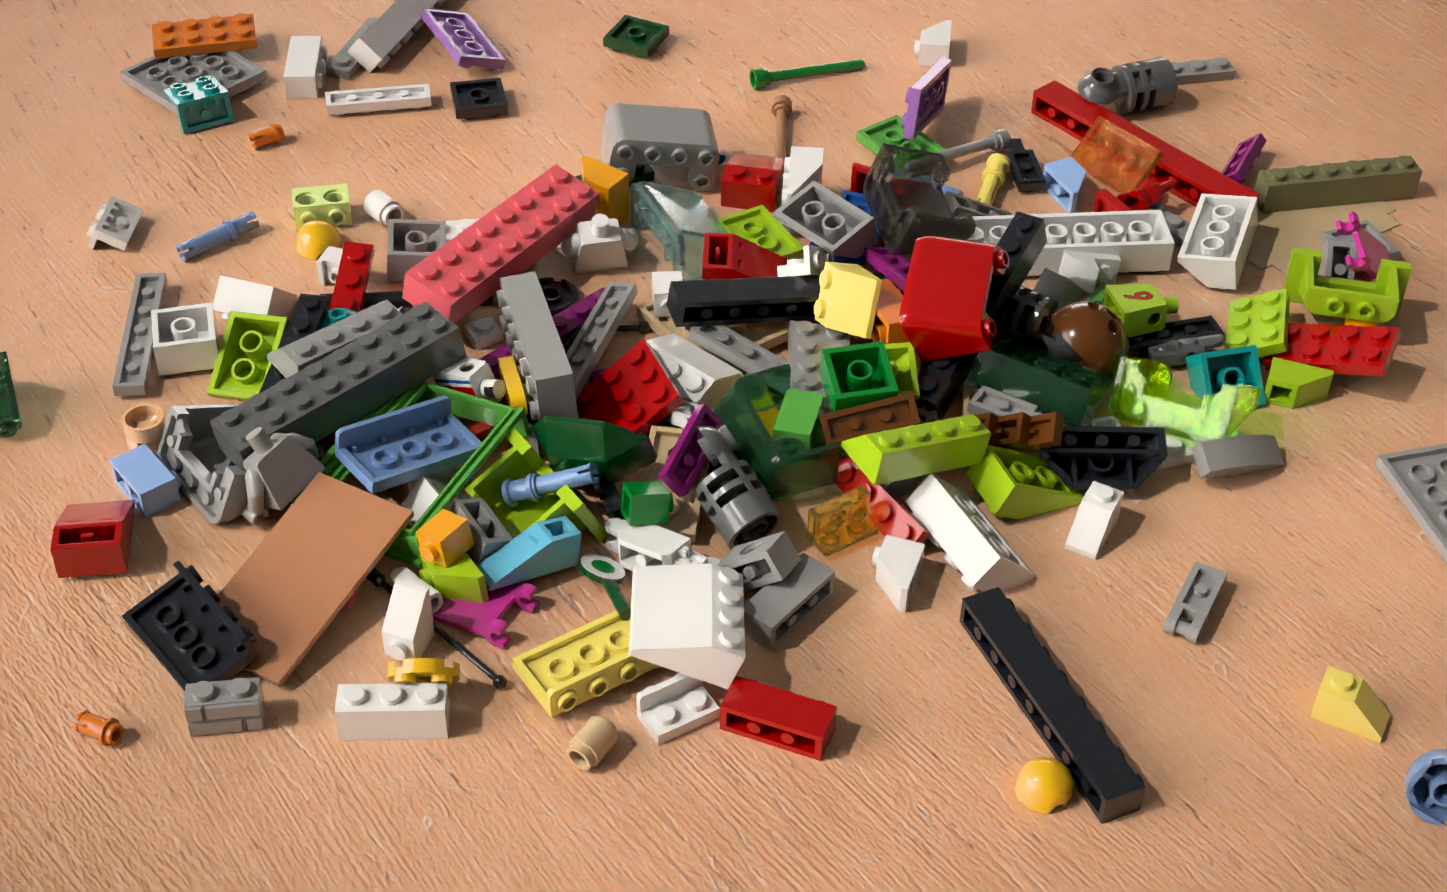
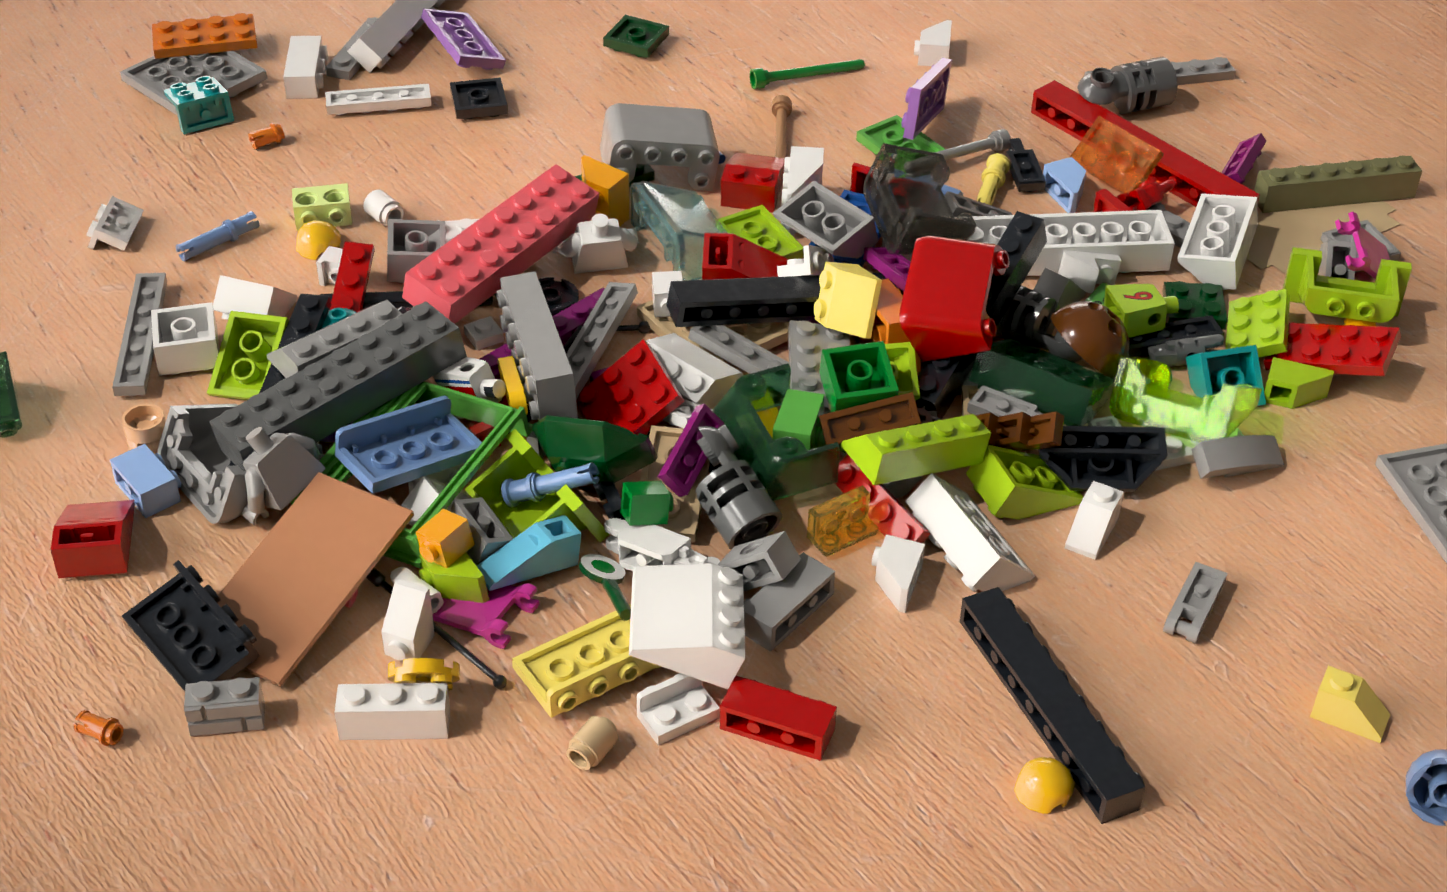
none -> dark green plate [1162,281,1228,330]

